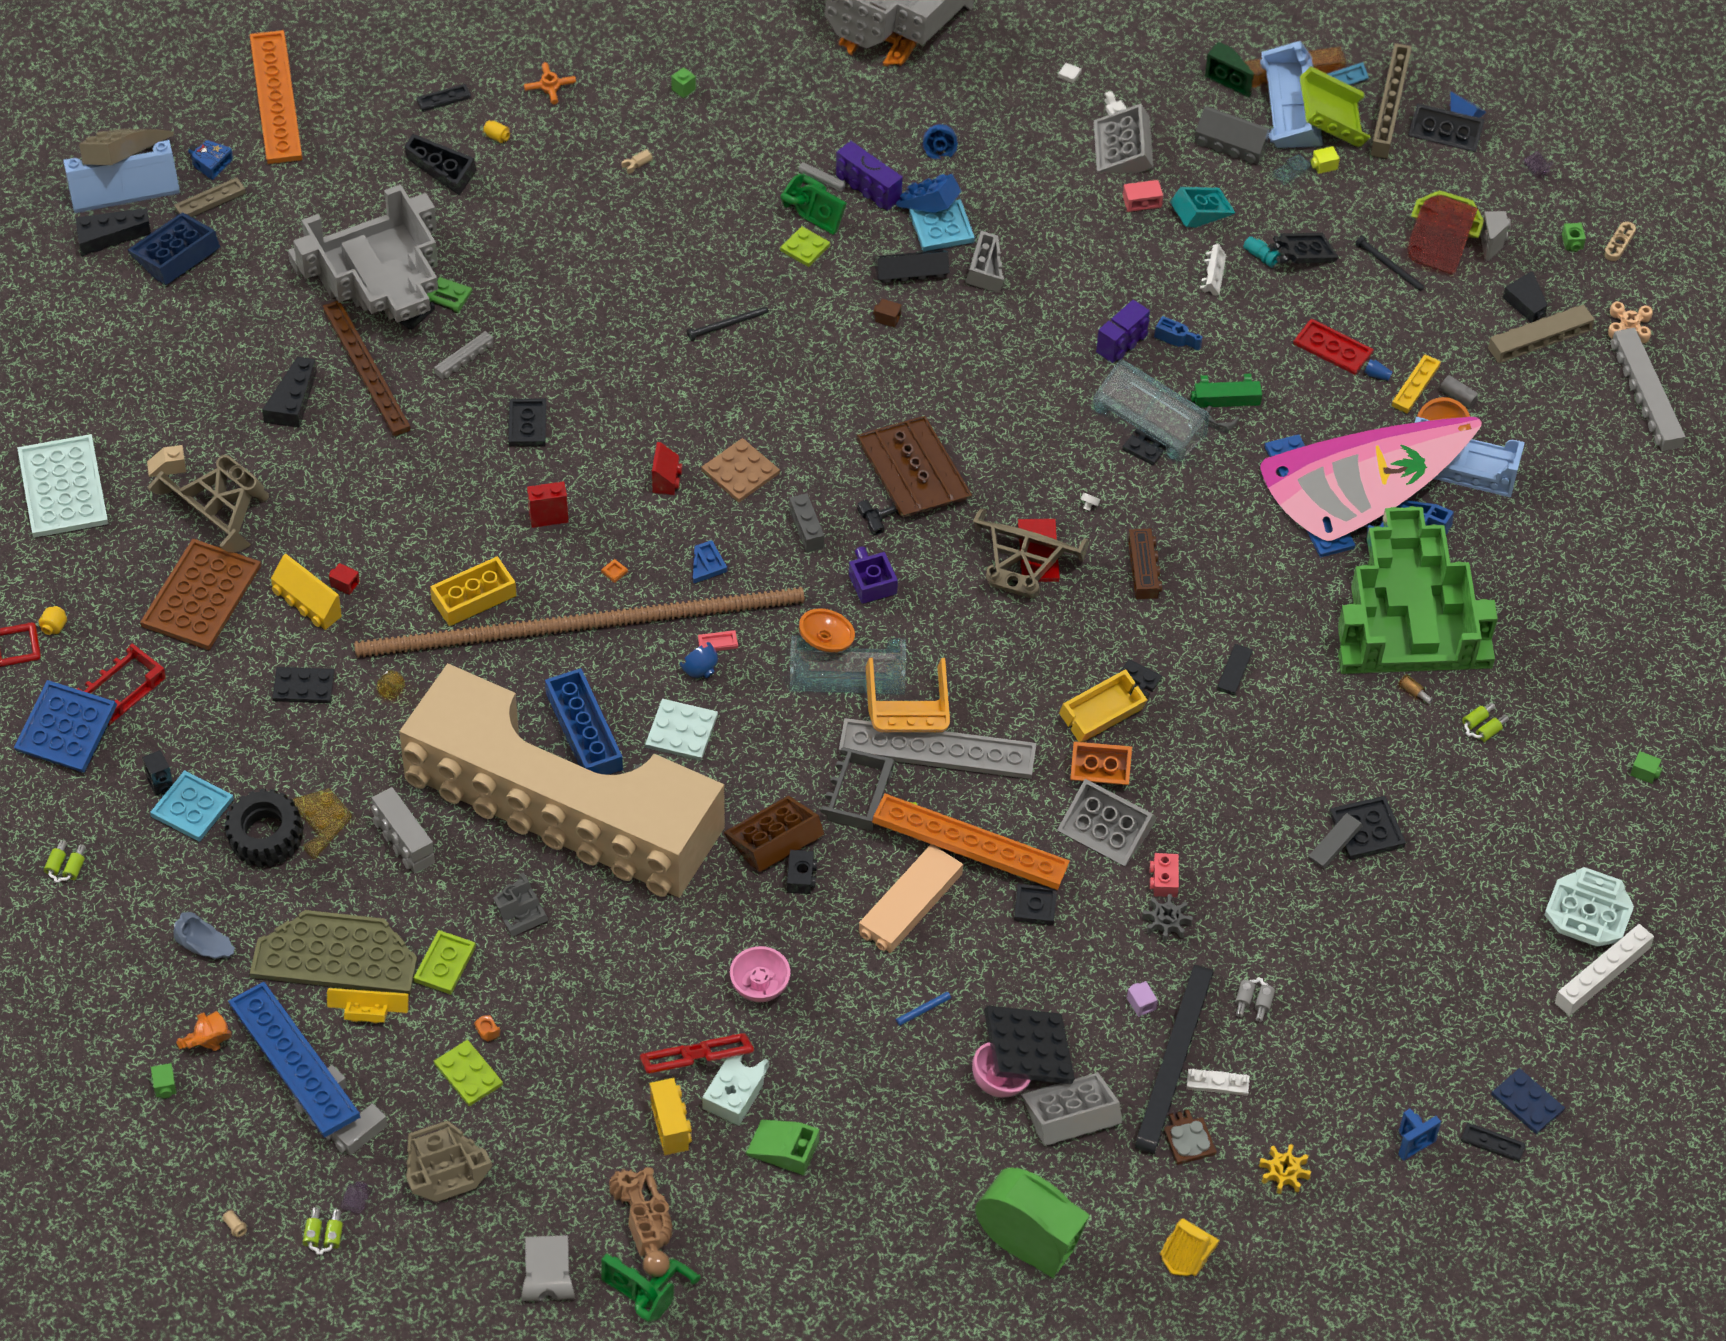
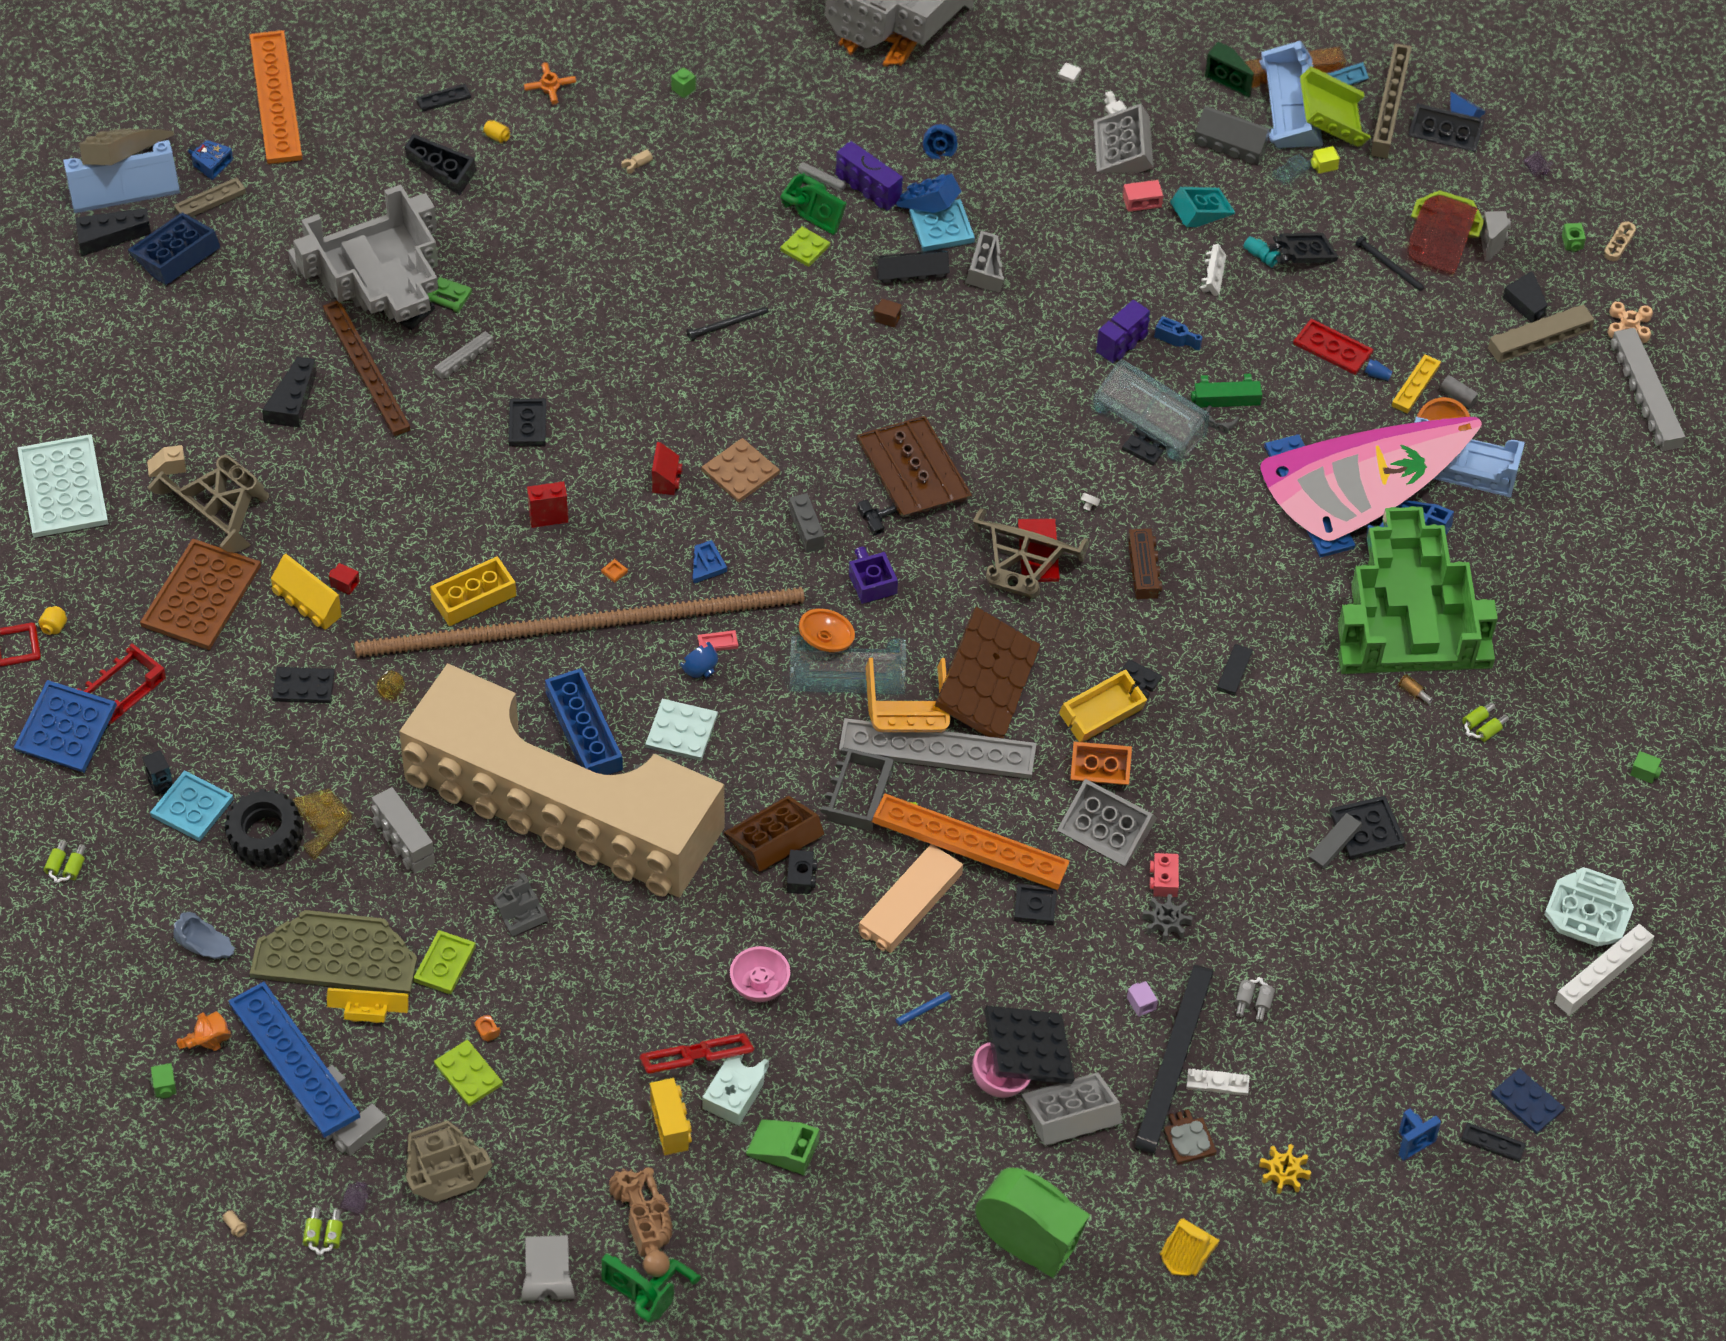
none -> reddish brown piece [934,606,1040,739]

